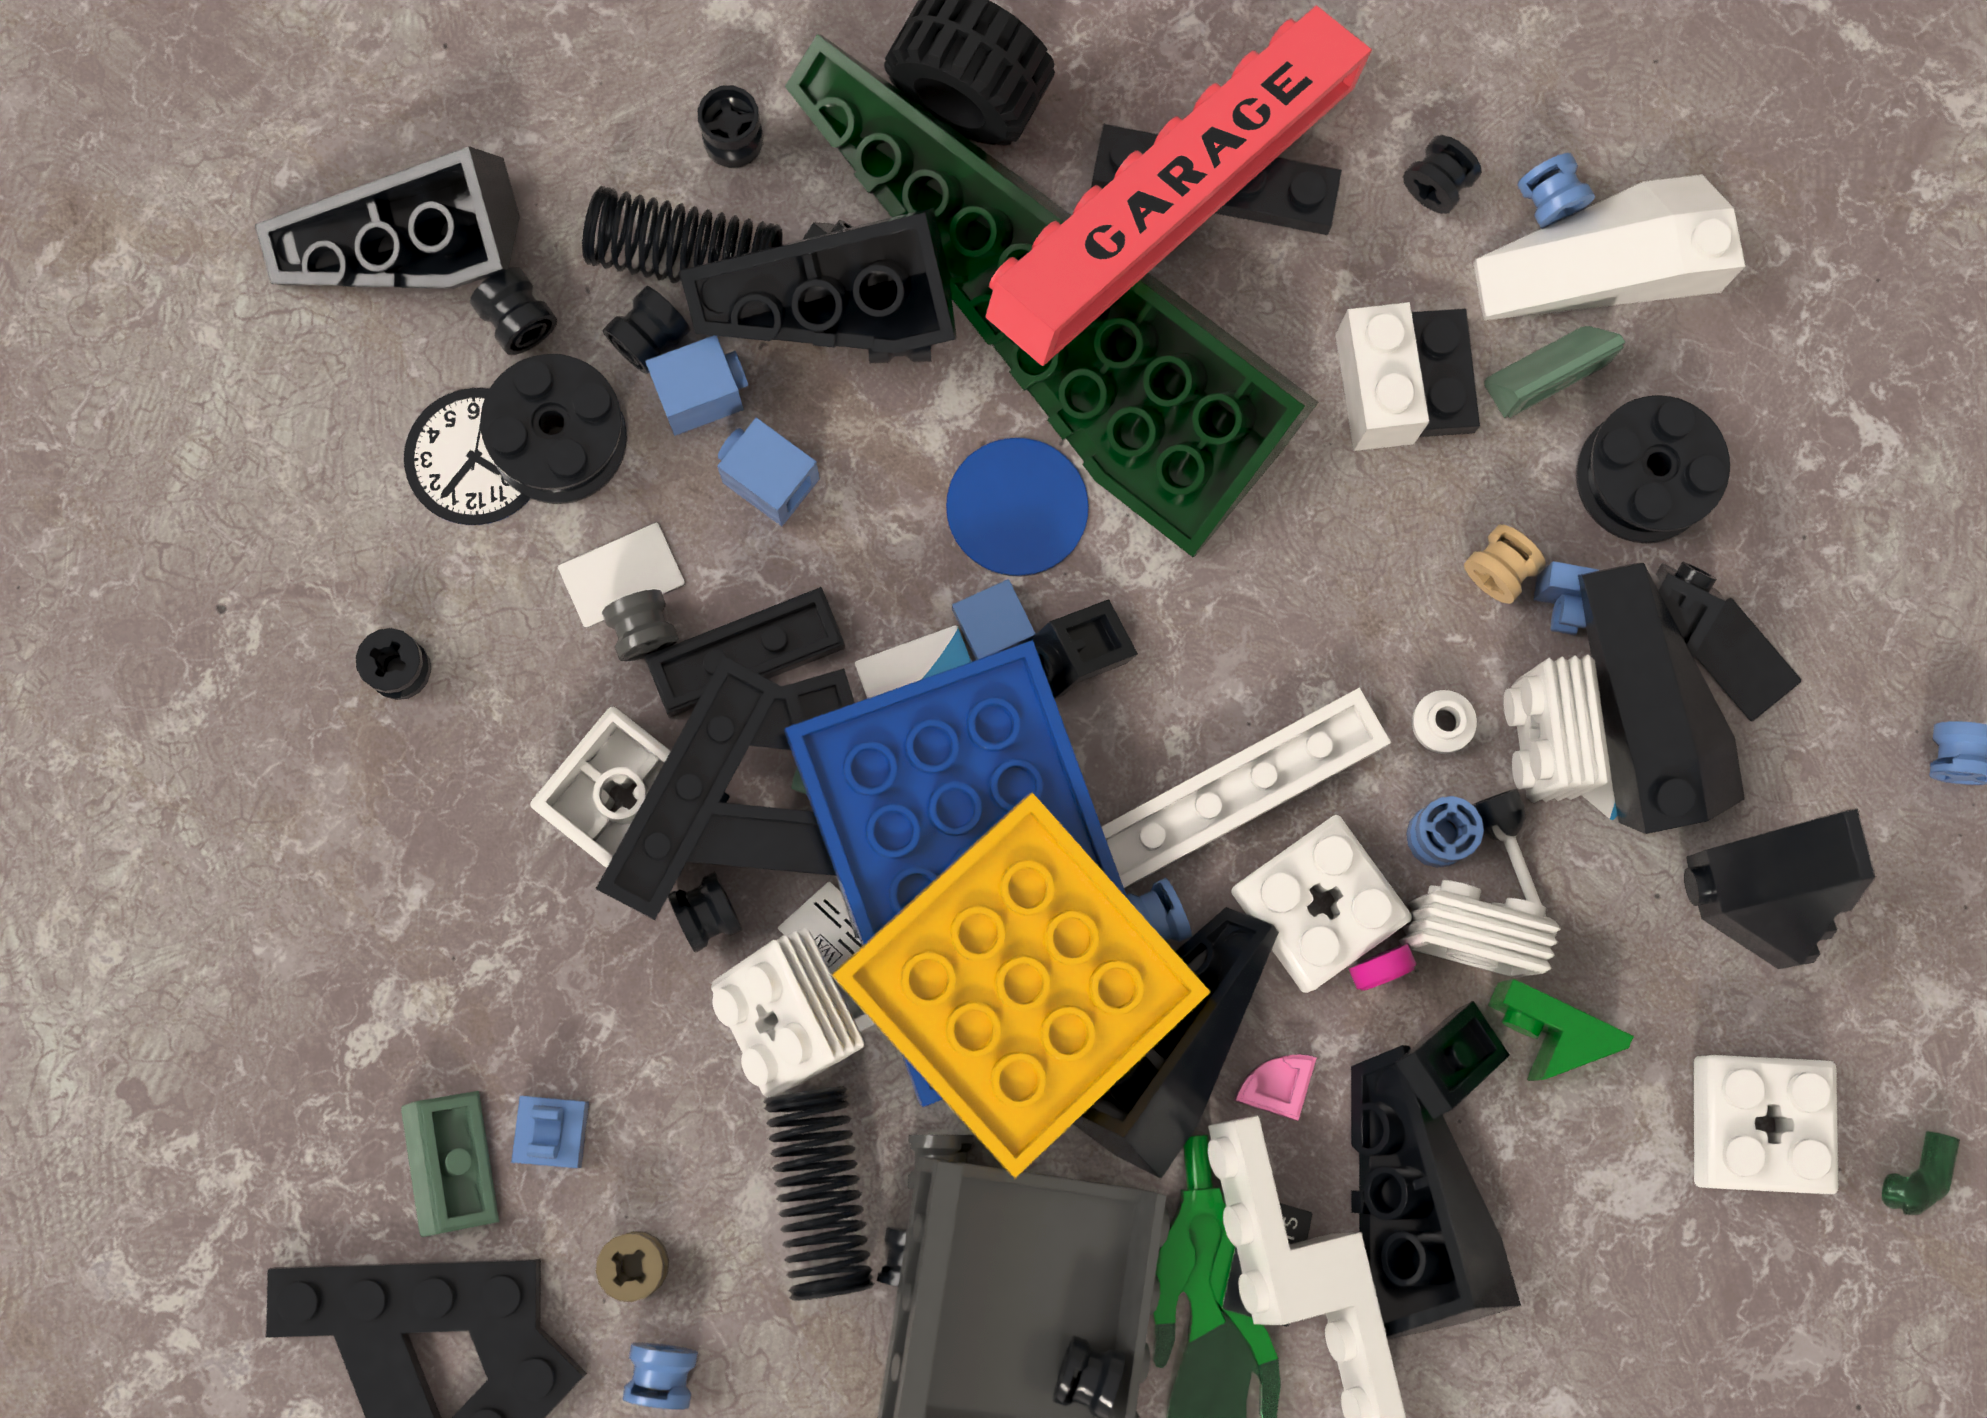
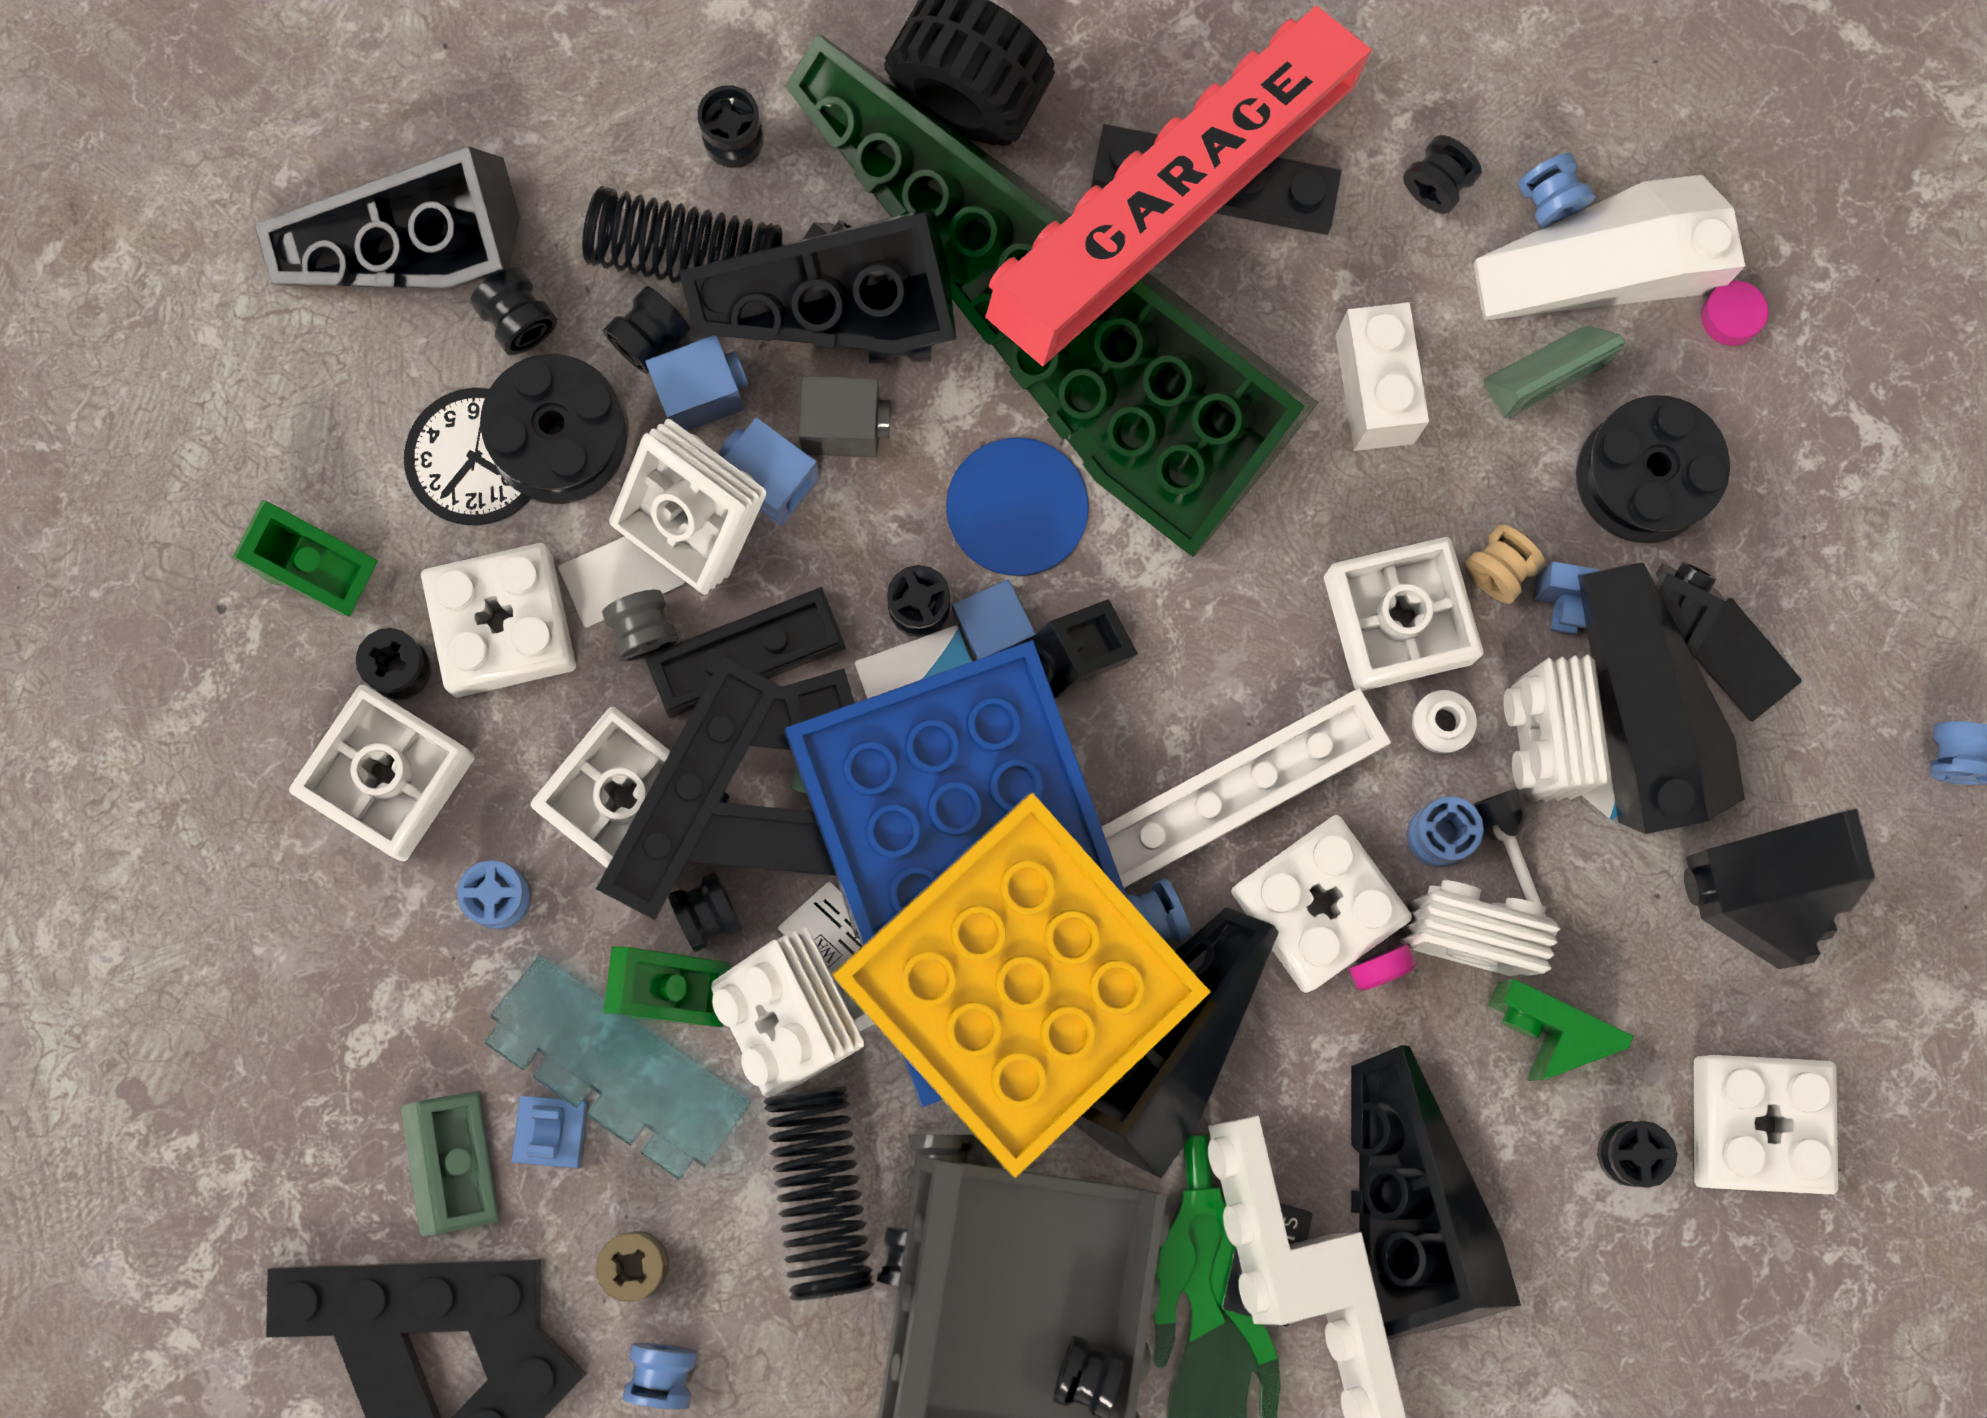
bright pink tile [1233,1055,1317,1121] -> none
black plate [1395,1001,1510,1119] -> none
black plate [1411,309,1480,437] -> none
clear green arm [1881,1131,1960,1215] -> none
none -> green slope [232,500,378,617]
none -> white brick [289,685,474,861]
none -> white brick [421,543,576,698]
none -> medium blue wheel [457,860,532,930]
none -> clear light blue windscreen [485,954,751,1180]
none -> green slope [603,946,730,1027]
none -> white brick [609,419,766,595]
none -> dark grey brick [799,376,891,458]
none -> black wheel [887,565,951,638]
none -> white brick [1324,537,1484,691]
none -> black wheel [1597,1121,1677,1188]
none -> dark pink tile [1701,281,1769,346]

